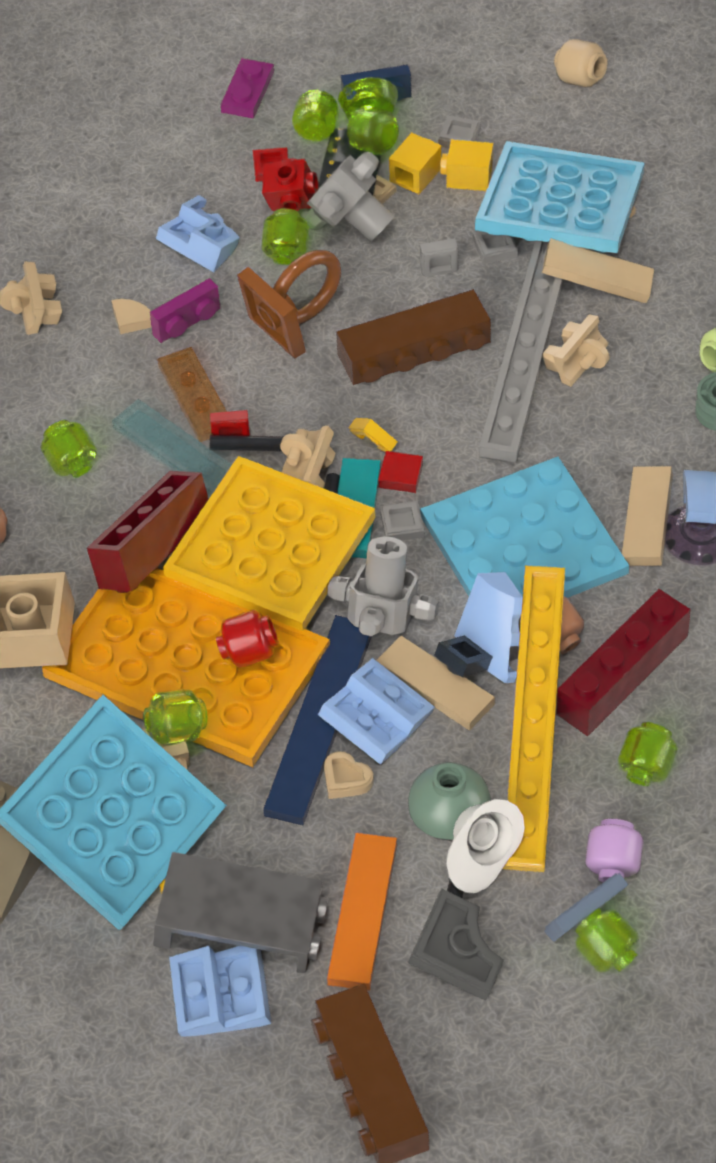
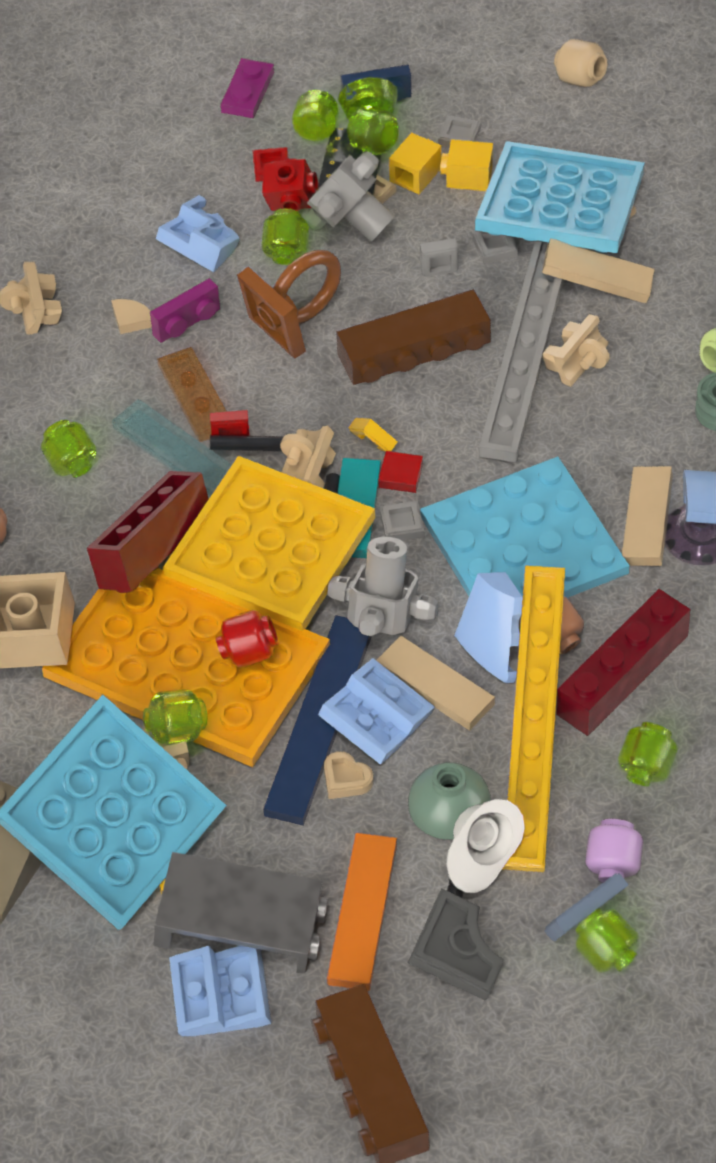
black plate [434,635,493,678] -> none

